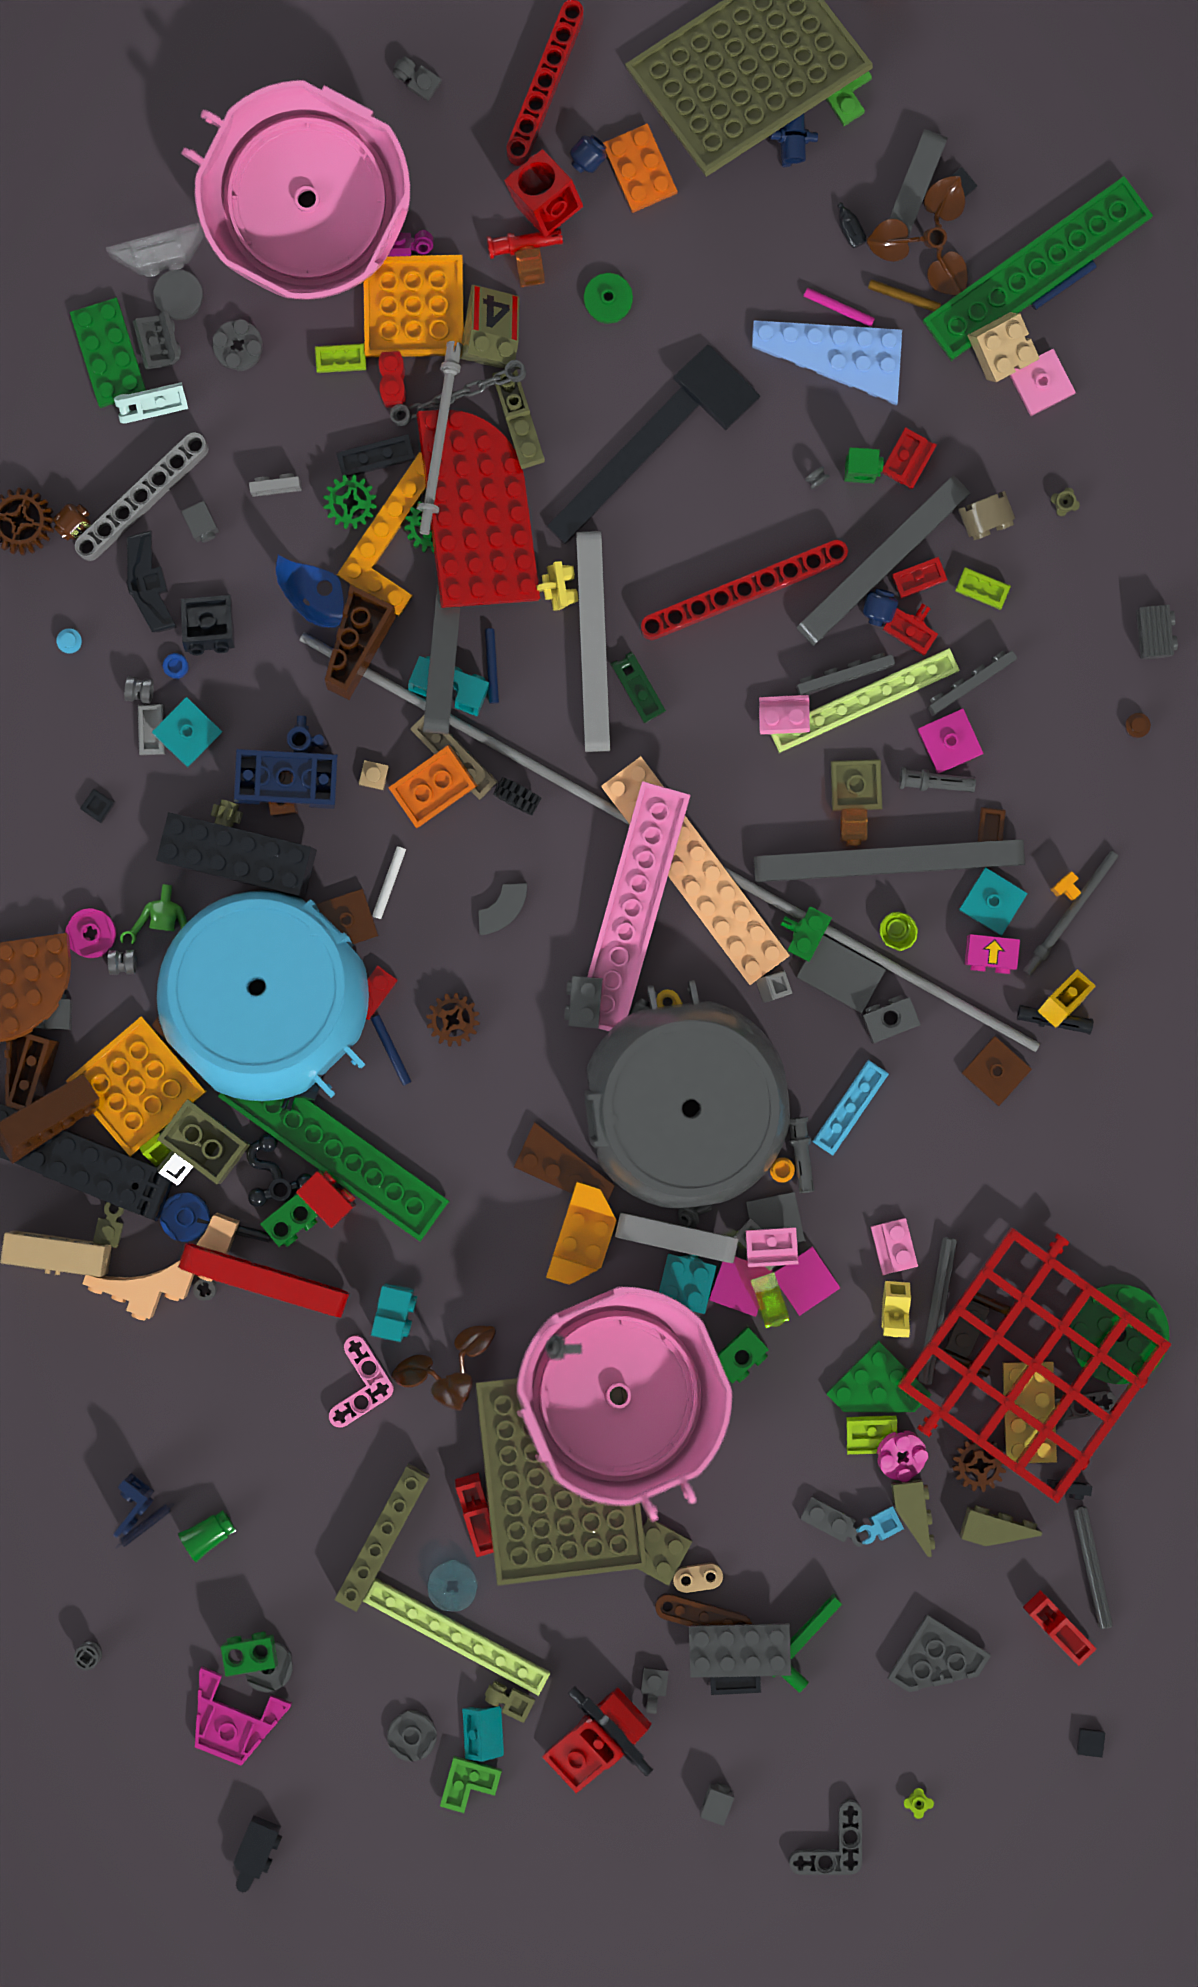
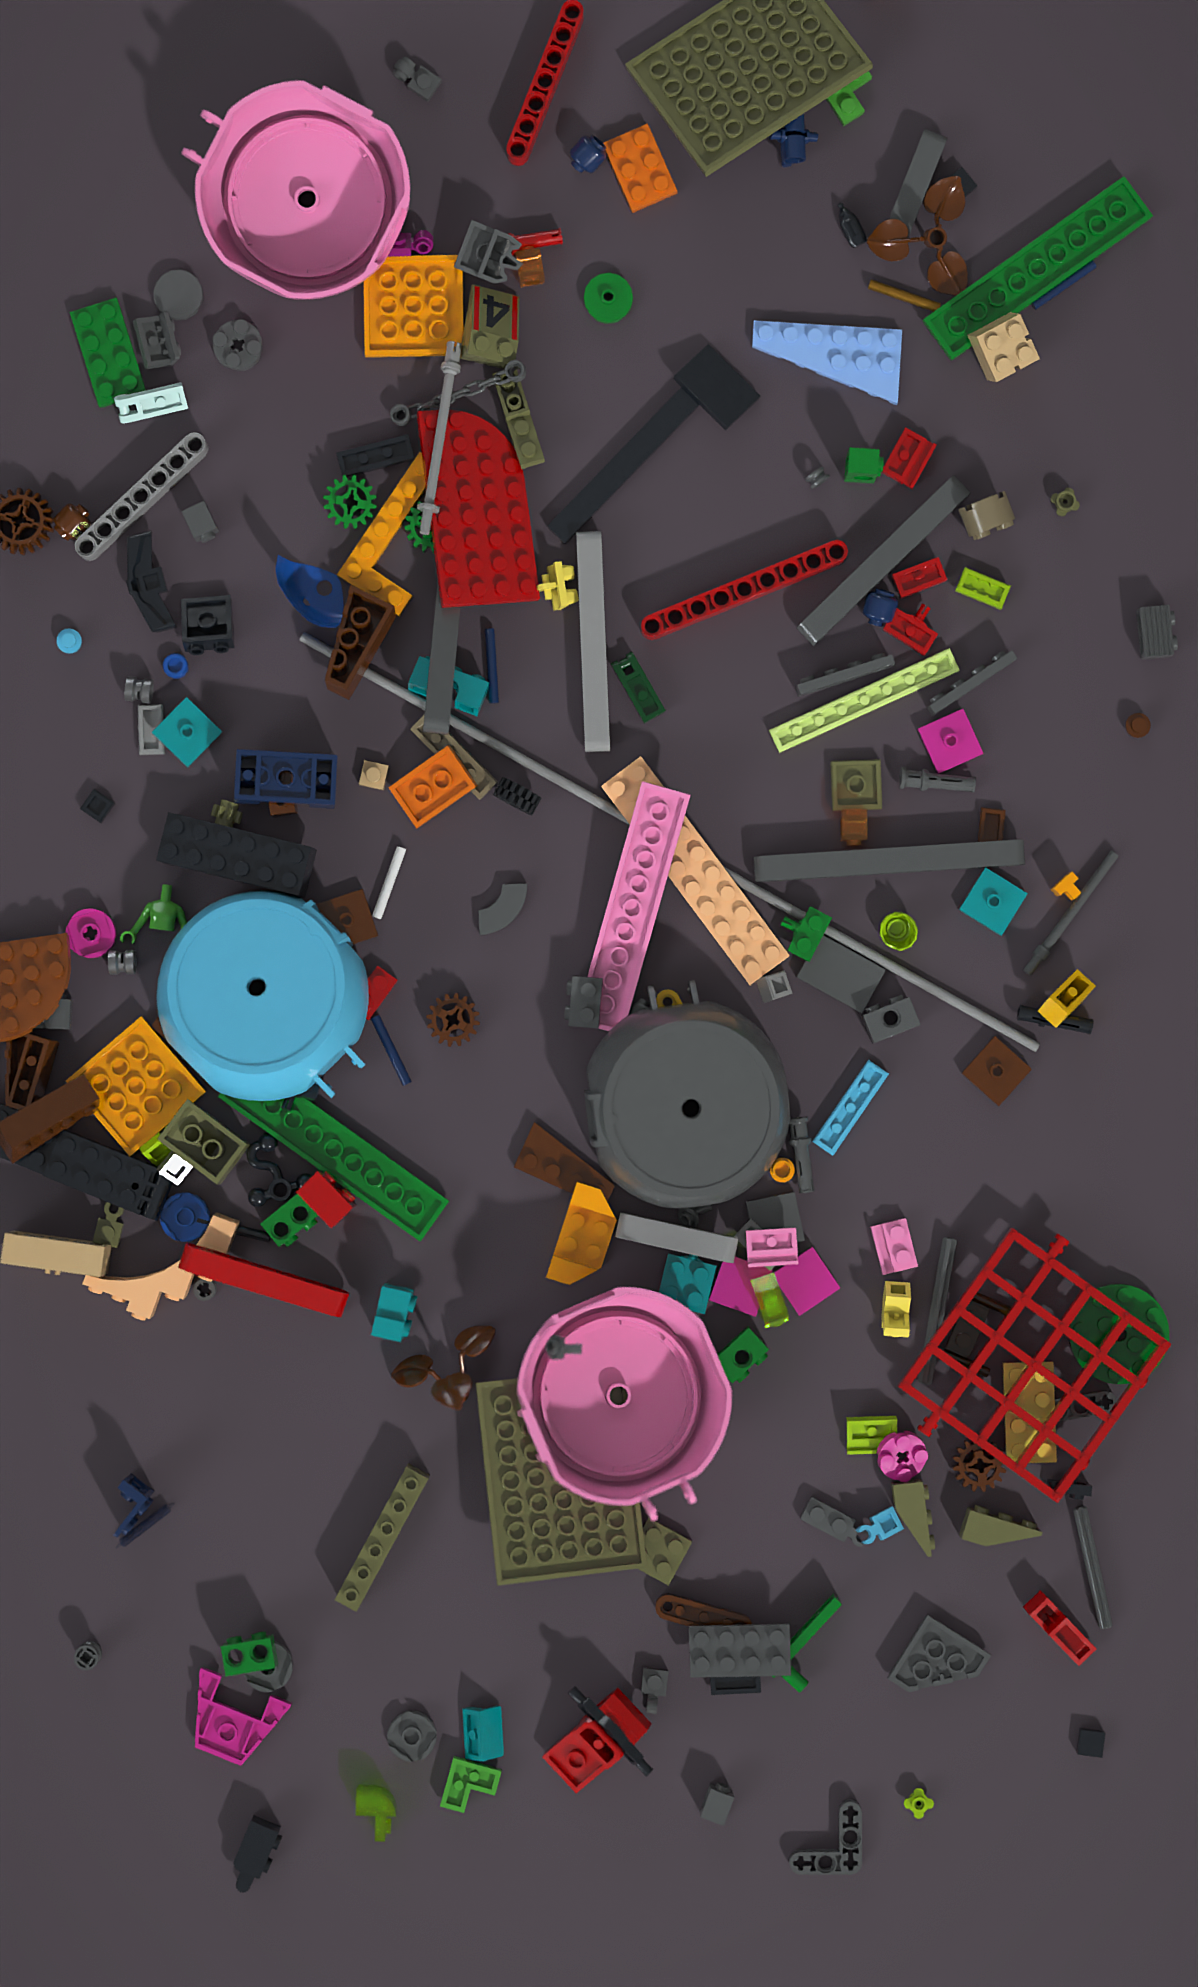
clear wedge [106,222,205,277] -> none
green plant [178,1510,236,1563] -> none
light grey plate [249,474,302,497] -> none
dark blue pin [287,716,328,753] -> none
lime plate [315,343,367,373] -> none
bright pink beam [329,1335,394,1427] -> none
yellowish green tile [363,1578,550,1696] -> none
red brick [379,351,406,408] -> none
clear light blue plate [428,1560,478,1612] -> none
red slope [455,1472,493,1557] -> none
olive plate [485,1681,535,1723] -> none
red brick [504,149,584,237] -> none
tan plate [673,1562,723,1593] -> none
bright pink plate [759,695,810,734] -> none
dark pink bar [804,288,875,327] -> none
green plate [826,1341,932,1412] -> none
dark pink brick [964,934,1020,974] -> none
bright pink plate [1010,349,1076,416] -> none
none -> clear neon green brick [356,1785,397,1842]
none -> dark grey plate [454,220,523,283]

